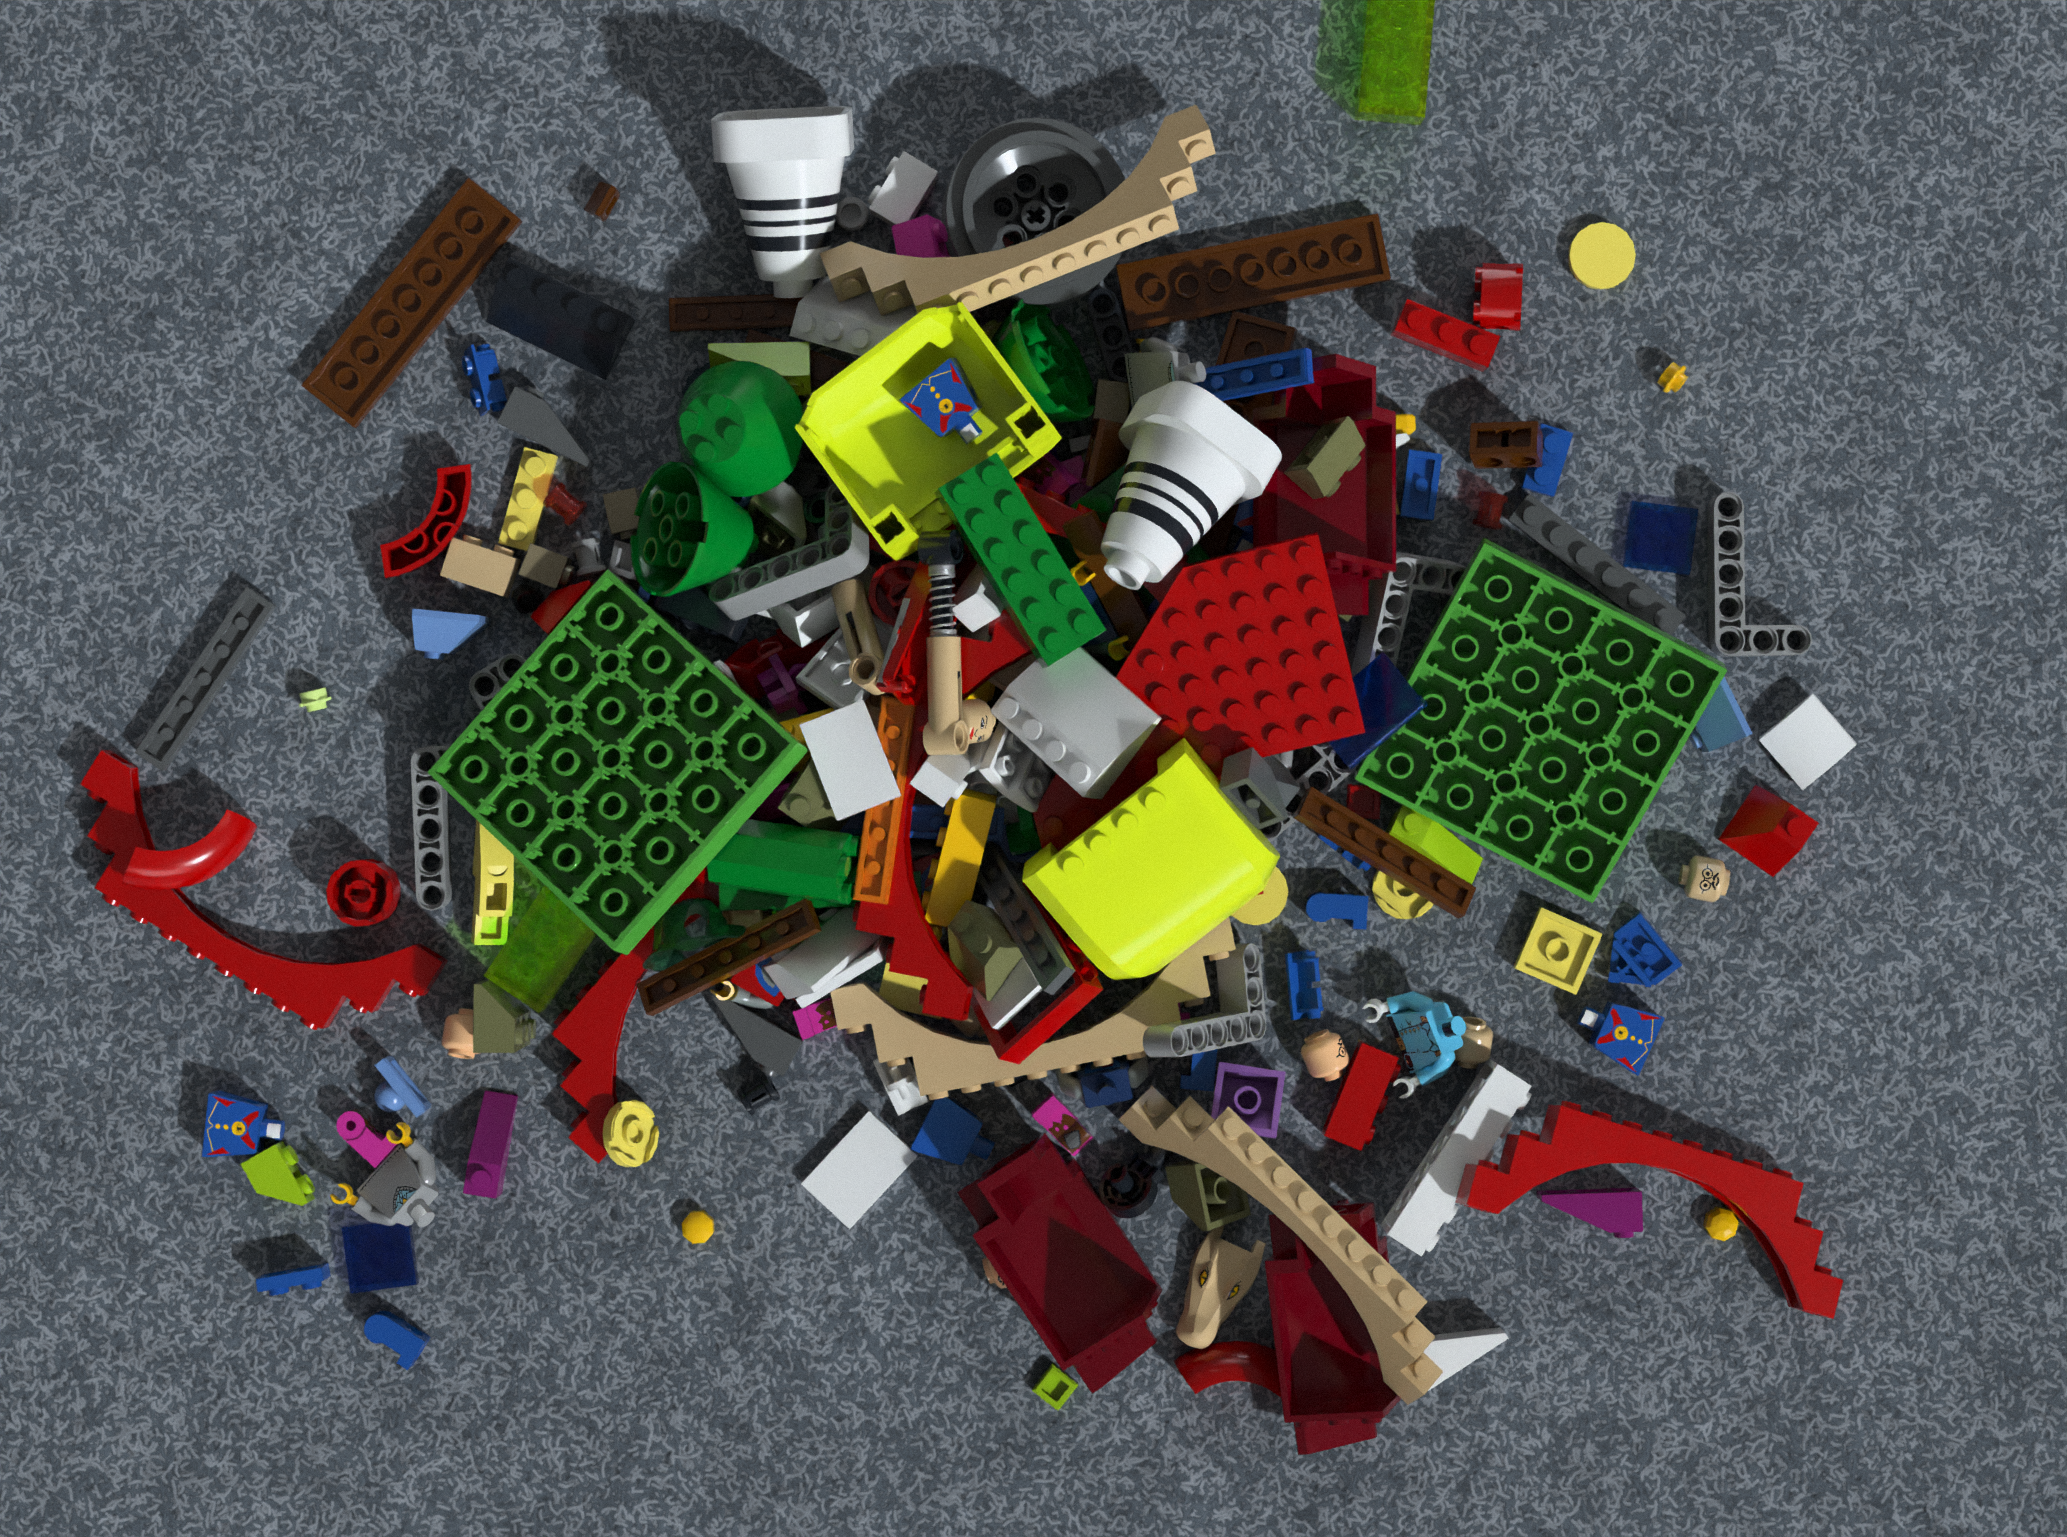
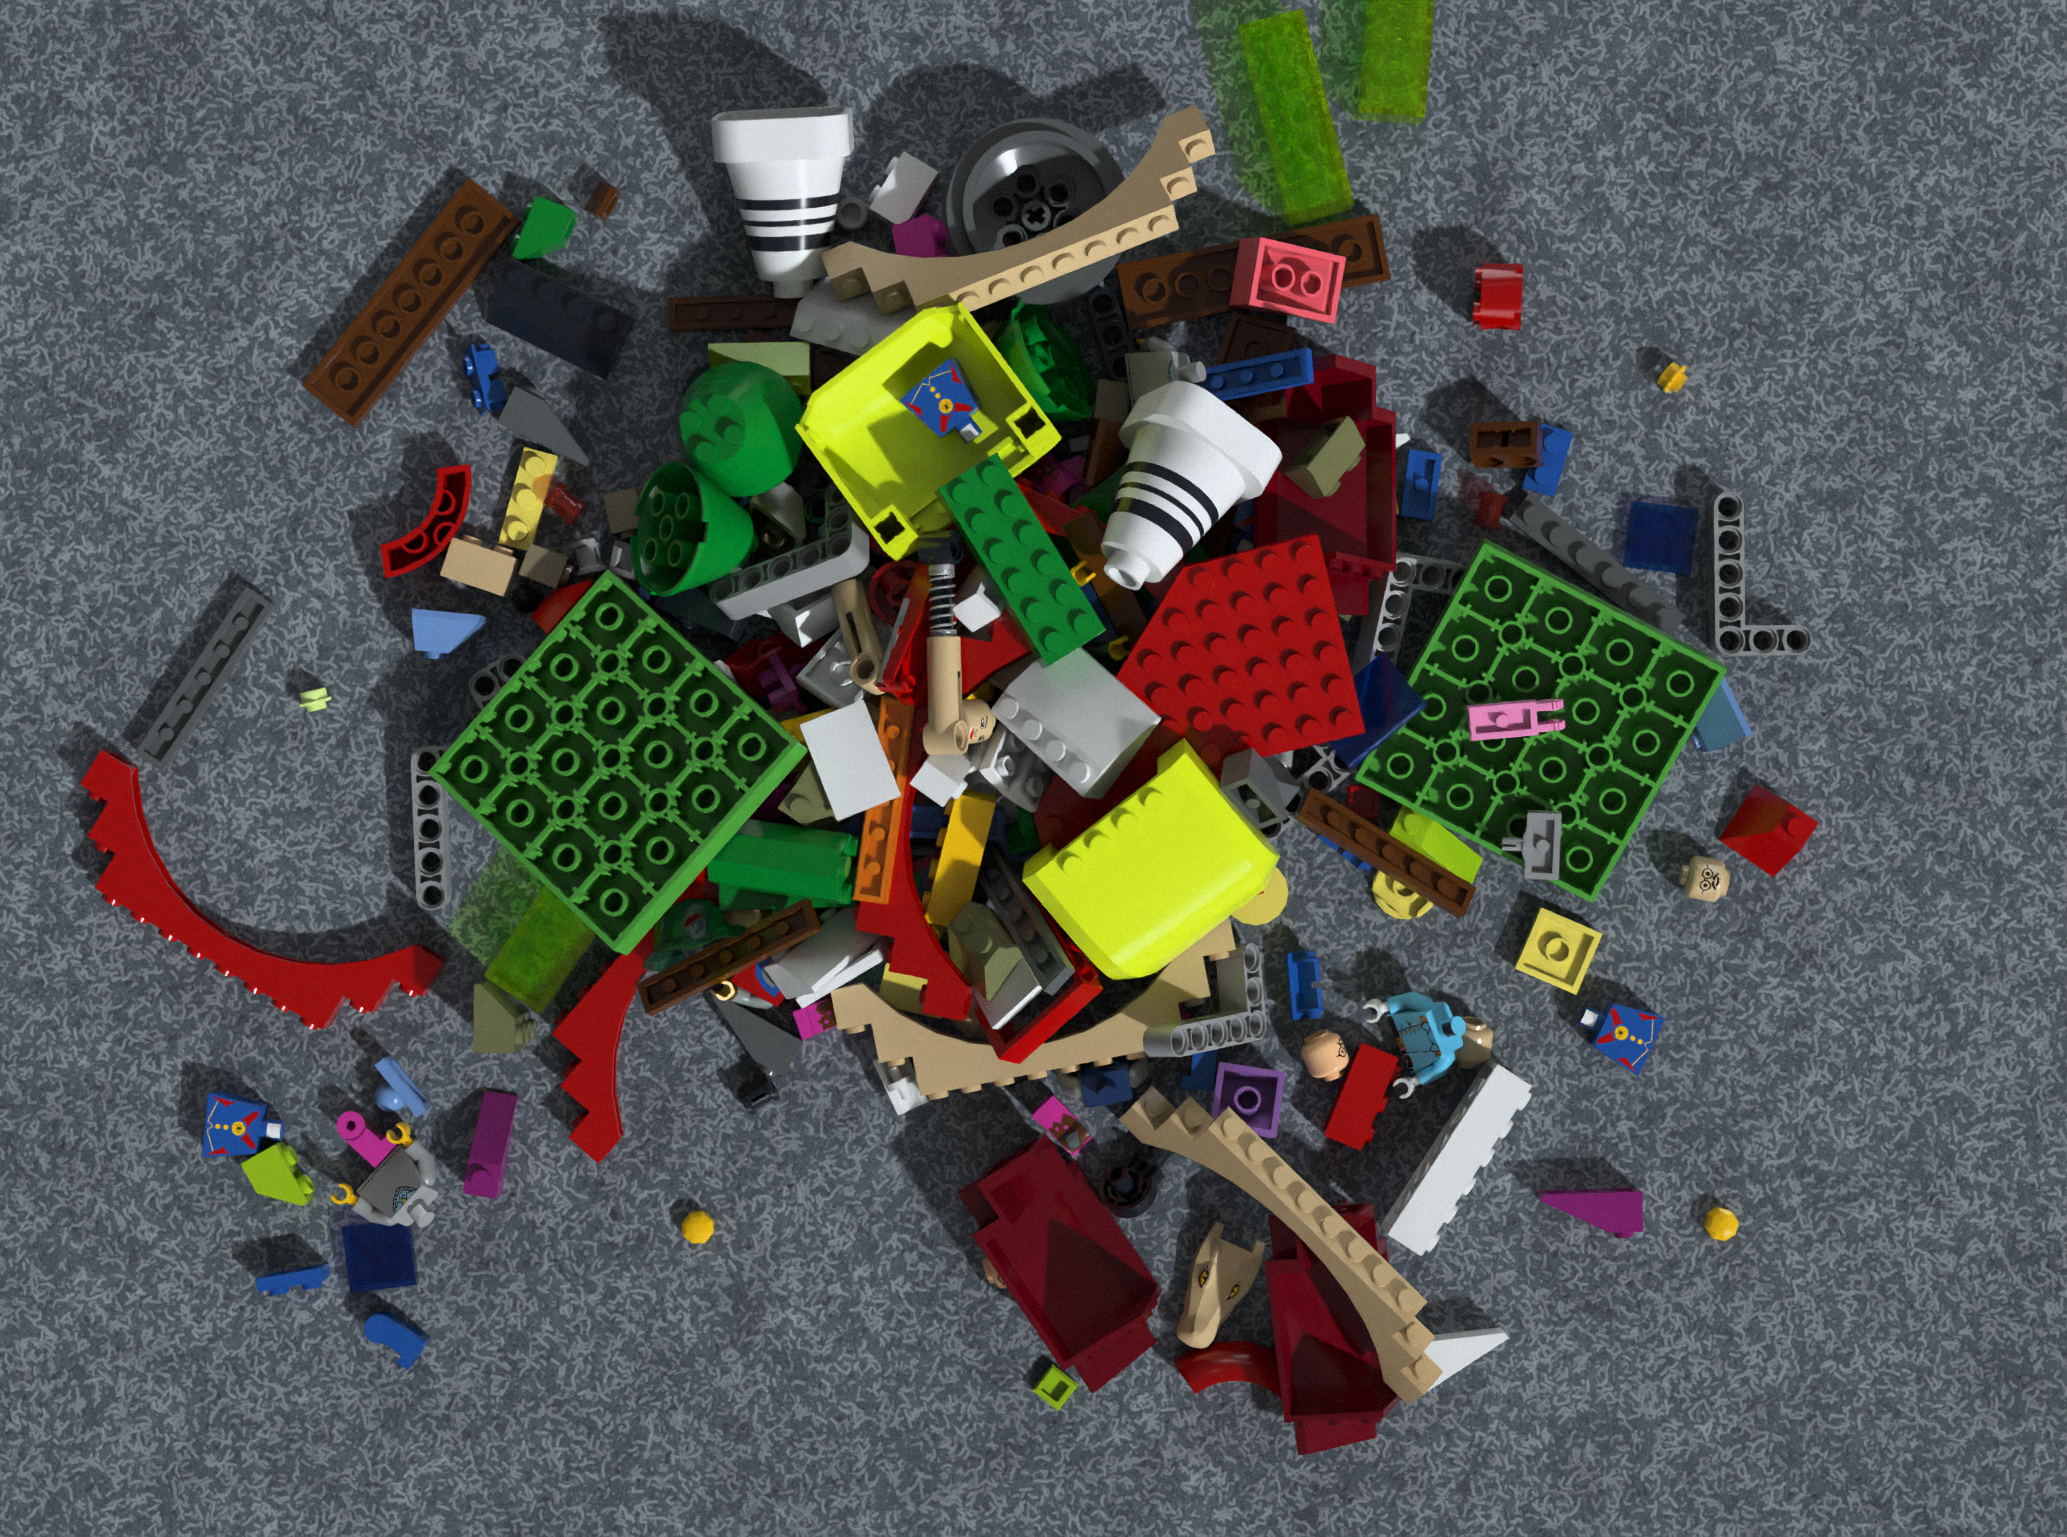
red brick [122,809,257,891] -> none
red brick [326,859,401,927] -> none
light nougat head [441,1008,480,1059] -> none
light yellow slope [471,819,514,945] -> none
light yellow tile [603,1100,659,1167] -> none
white tile [801,1110,918,1229] -> none
blue torso [911,1095,995,1165] -> none
olive slope [1165,1159,1251,1231] -> none
blue leg [1304,892,1368,930] -> none
red brick [1391,299,1501,372] -> none
yellow tile [1396,414,1416,435] -> none
red arch [1455,1101,1843,1319] -> none
light yellow tile [1568,222,1636,290] -> none
blue slope [1608,911,1682,987] -> none
white slope [1759,693,1857,790] -> none
none -> green slope [510,195,578,264]
none -> coral slope [1229,237,1346,324]
none -> clear neon green brick [1235,8,1355,227]
none -> bright pink hinge [1467,699,1565,741]
none -> light grey plate [1501,810,1562,880]

